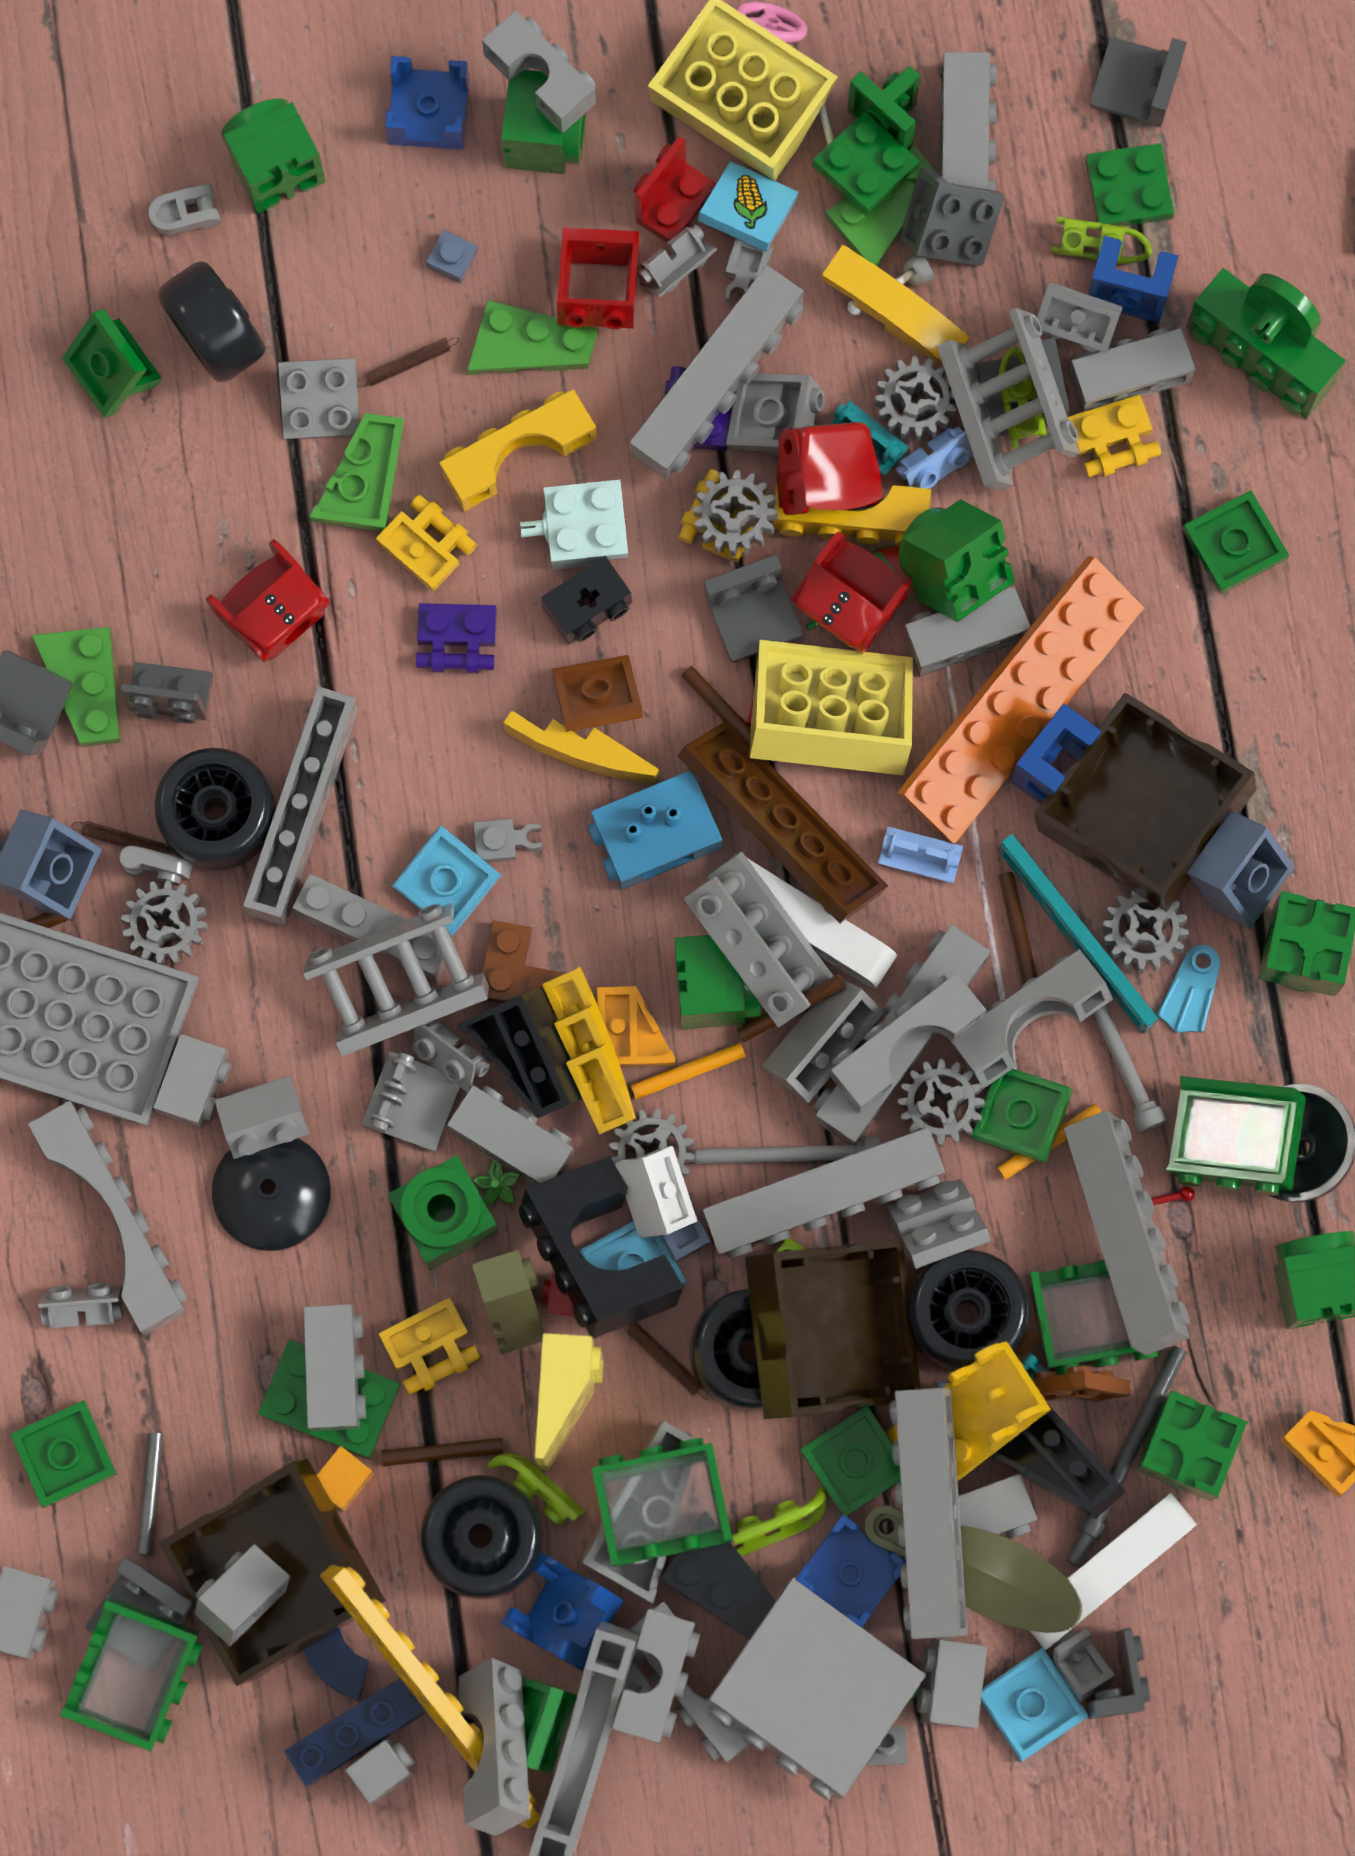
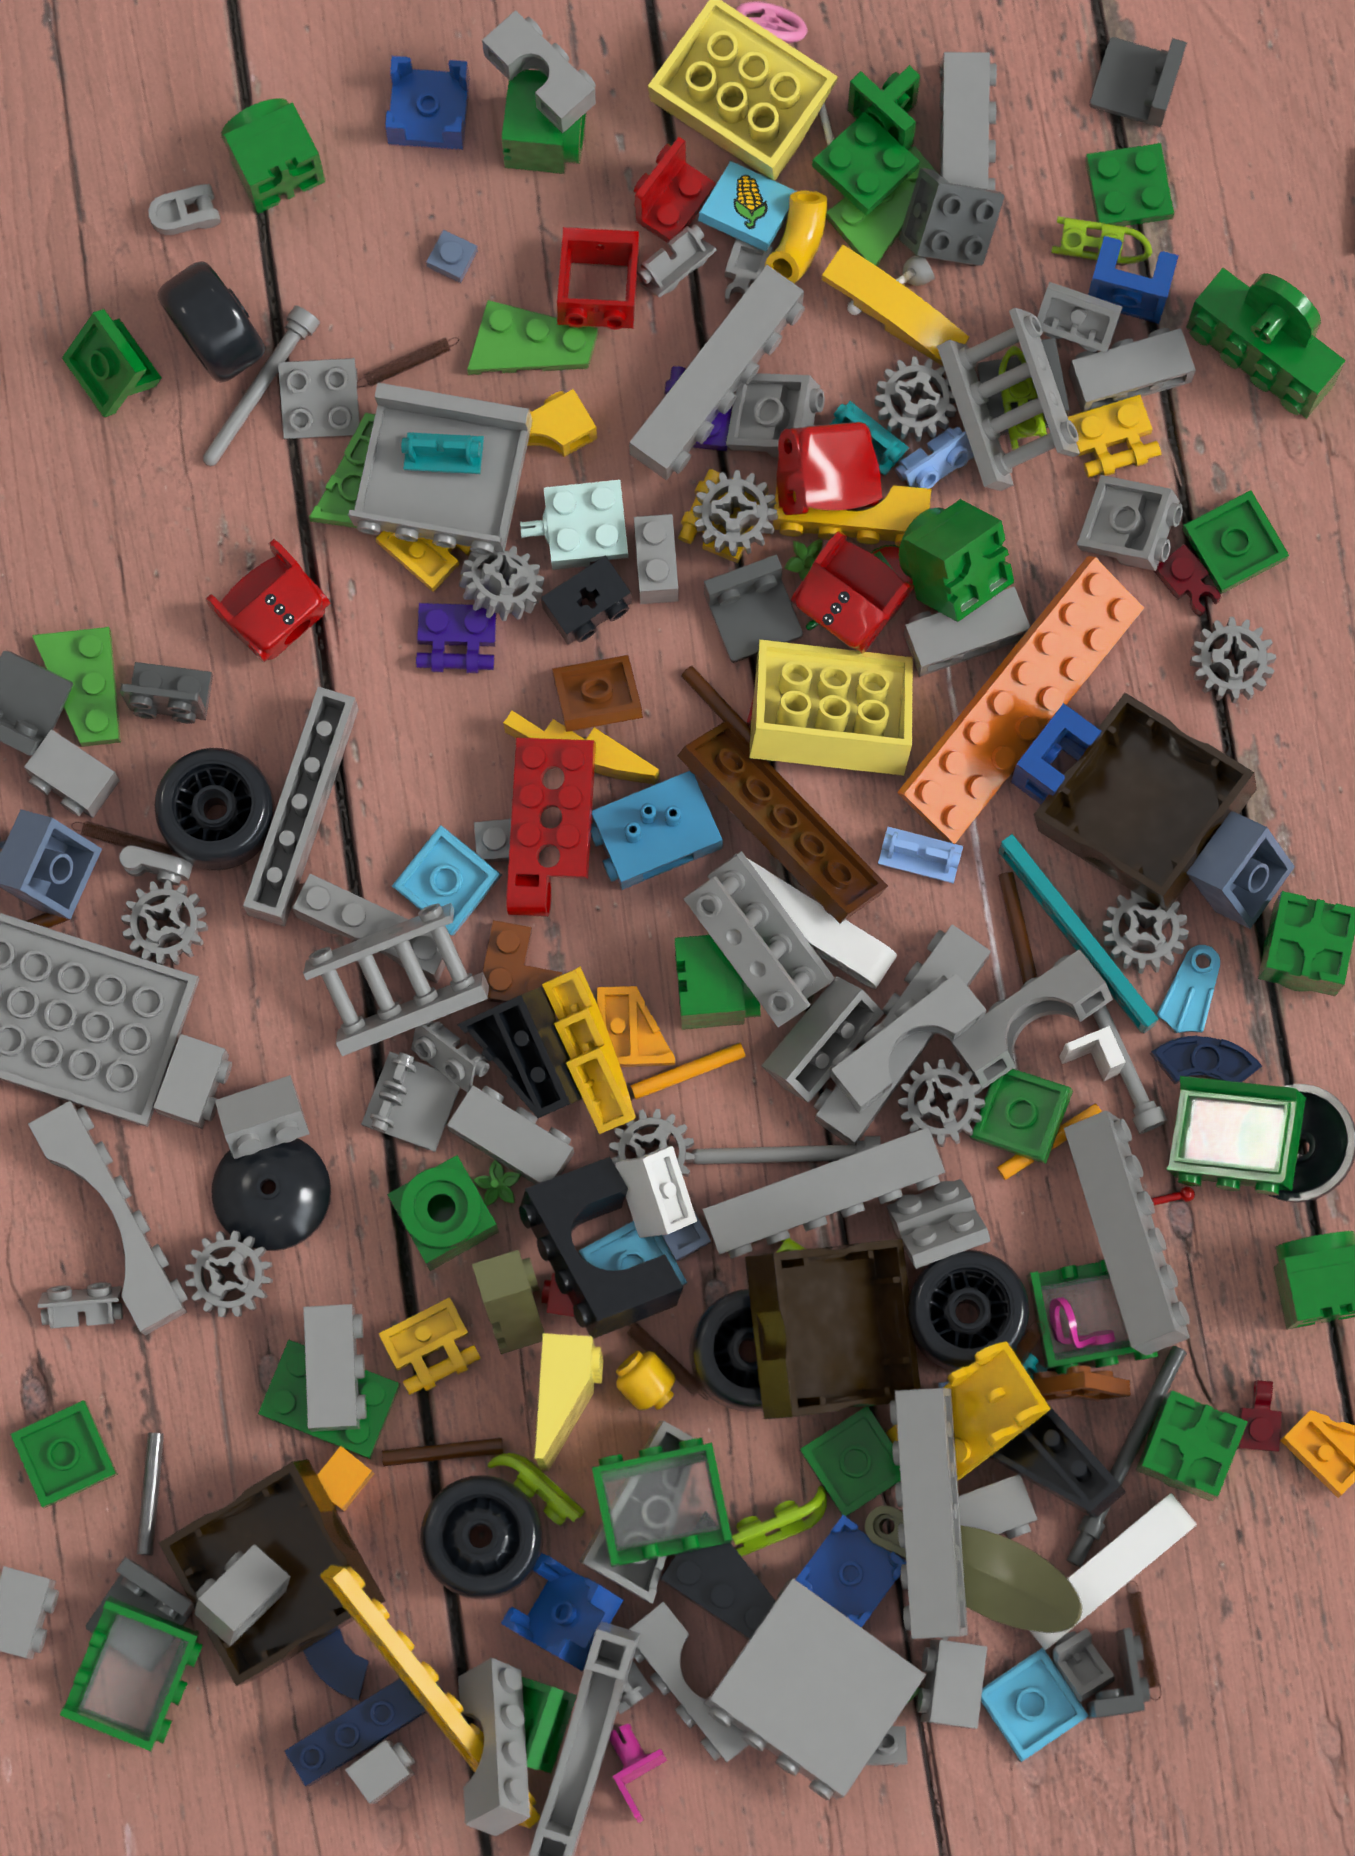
light grey arch [612,1609,700,1744] -> none
reddish brown bar [737,974,846,1042] -> none
none -> light grey brick [24,729,120,818]
none -> light grey gear [185,1231,273,1317]
none -> light grey piece [203,305,320,466]
none -> light grey panel [348,383,533,555]
none -> teal hinge [401,432,484,474]
none -> light grey gear [459,546,544,621]
none -> red hinge [507,737,596,917]
none -> dark pink bracket [609,1724,667,1823]
none -> yellow head [616,1350,675,1410]
none -> light grey brick [634,514,679,604]
none -> yellow cylinder [764,191,828,284]
none -> bright green plant [785,539,823,581]
none -> dark pink piece [1049,1297,1115,1348]
none -> white panel [1059,1026,1125,1081]
none -> light grey plate [1077,475,1183,571]
none -> reddish brown piece [1126,1580,1161,1700]
none -> dark blue tile [1150,1036,1262,1084]
none -> dark red plate [1154,544,1221,616]
none -> light grey gear [1190,617,1276,703]
none -> dark red plate [1238,1380,1282,1452]

